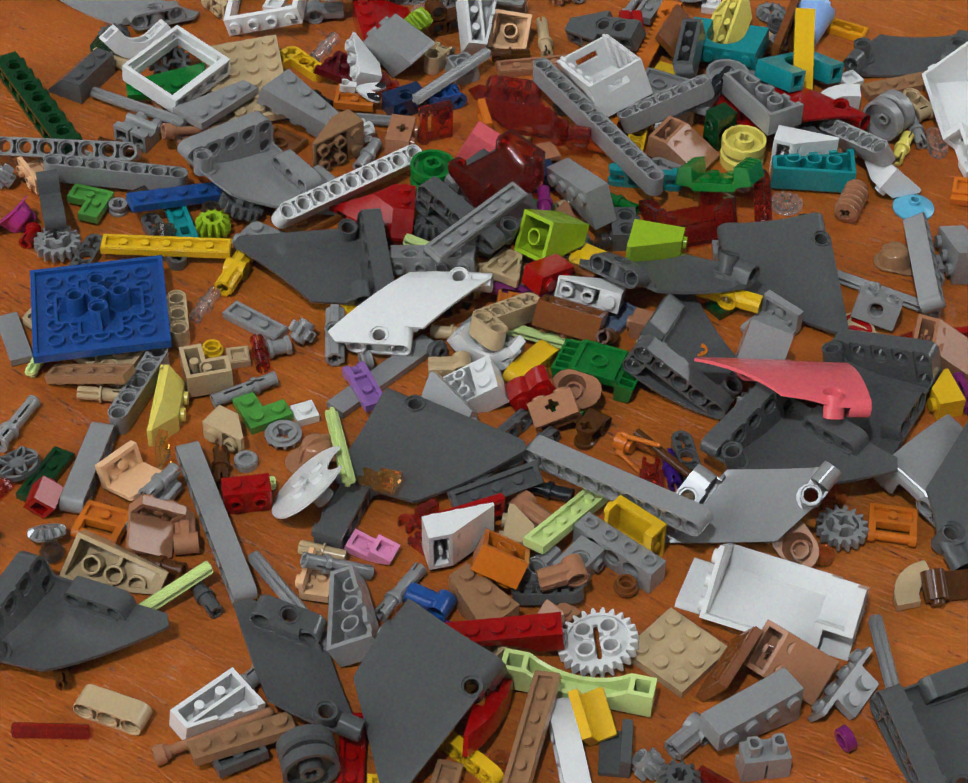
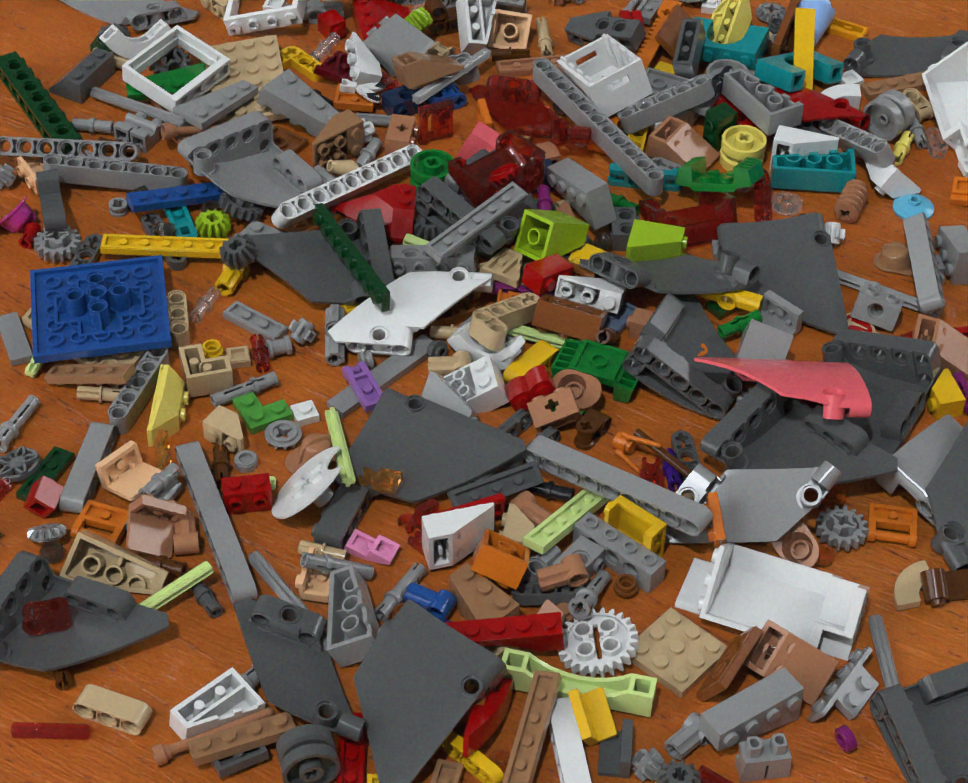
bright green plate [67,183,115,224] -> none
none -> clear red piece [22,597,73,635]
none -> light grey pin [72,117,115,134]
none -> dark grey gear [219,233,257,271]
none -> dark green plate [312,203,390,312]
none -> red brick [317,9,346,42]
none -> tan cone [326,160,359,176]
none -> medium nougat slope [391,51,464,90]
none -> red gear [488,163,520,186]
none -> light grey pin [568,570,611,619]
none -> orange plate [703,492,726,549]
none -> green pin [717,309,762,339]
none -> white gear [825,222,846,246]

